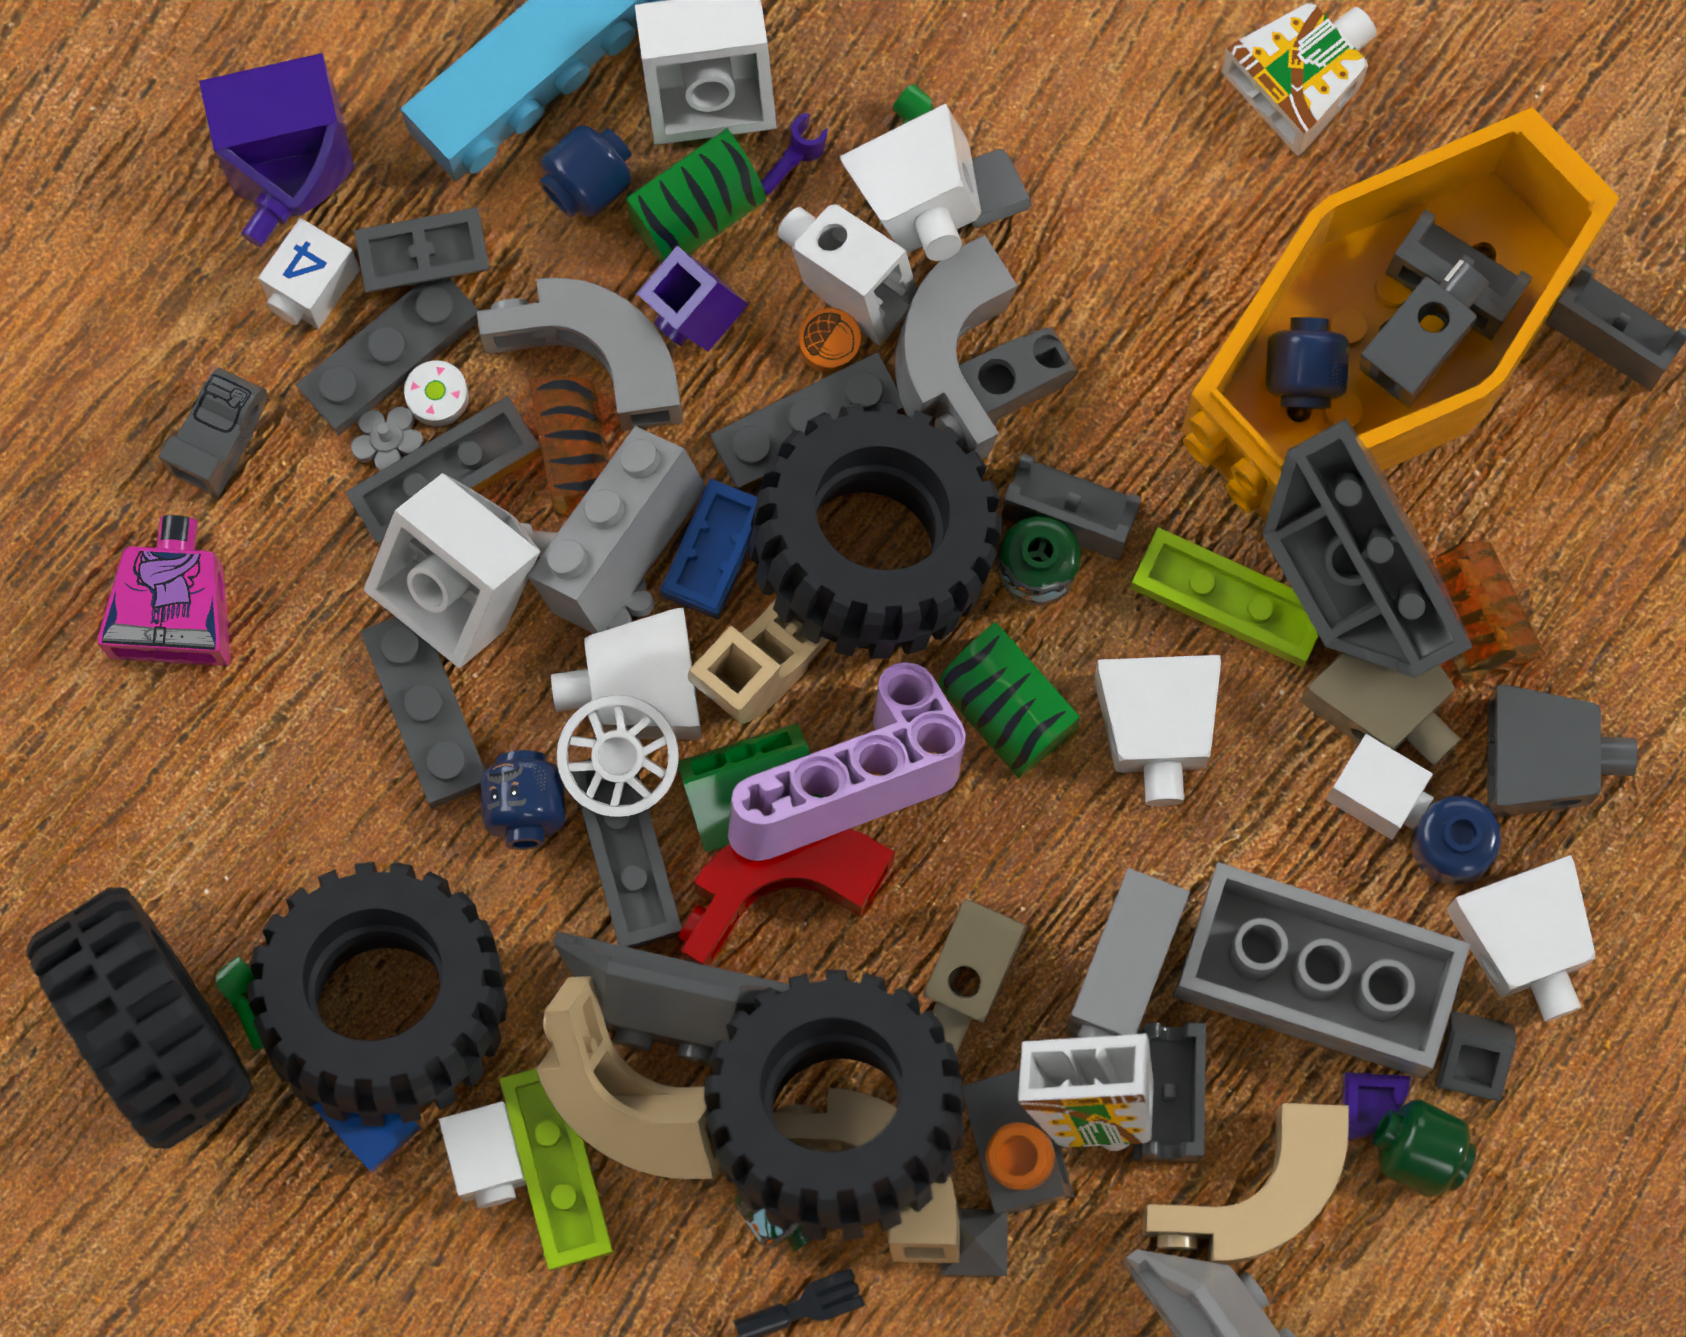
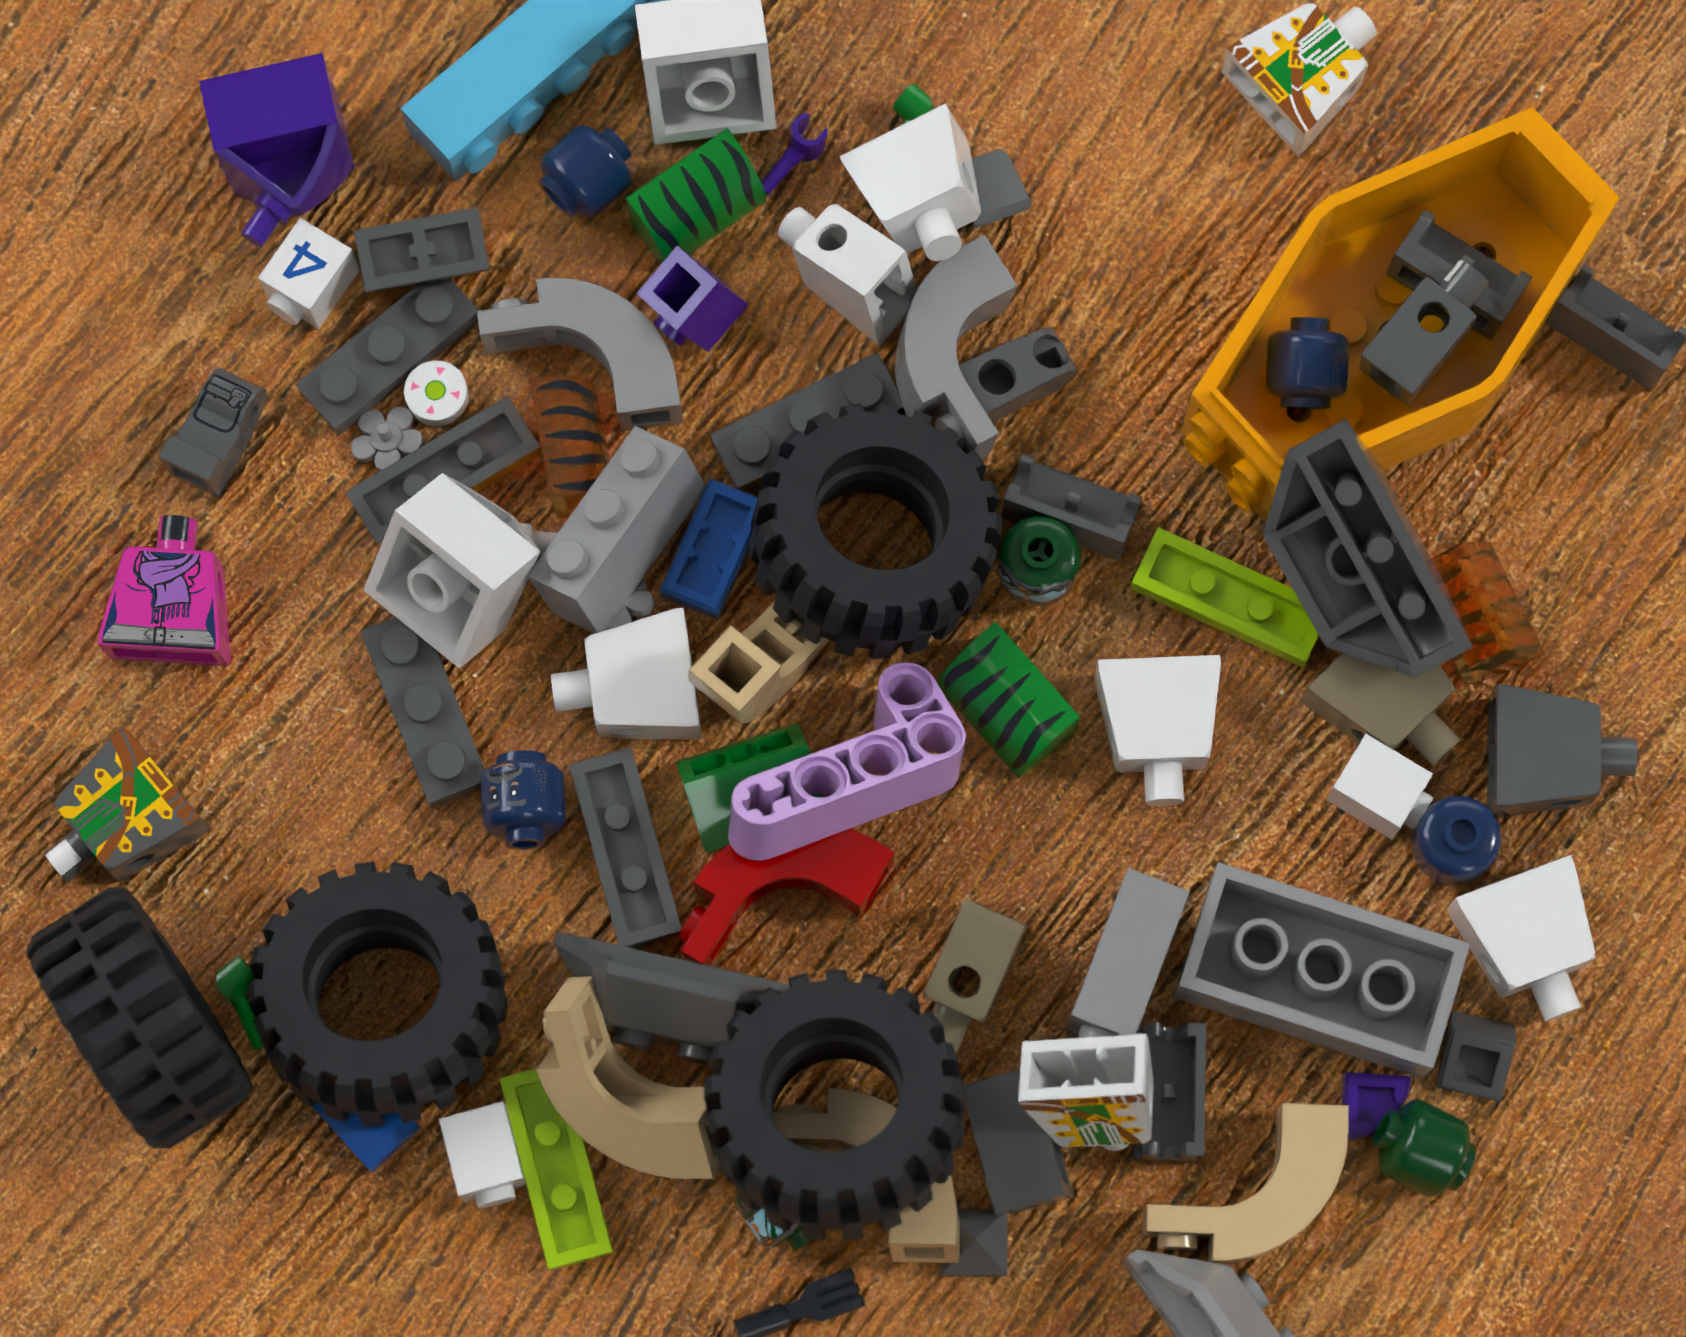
white wheel [557,695,679,817] -> none
orange tile [799,308,861,374] -> none
orange tile [985,1122,1055,1191] -> none
none -> torso [44,726,210,883]

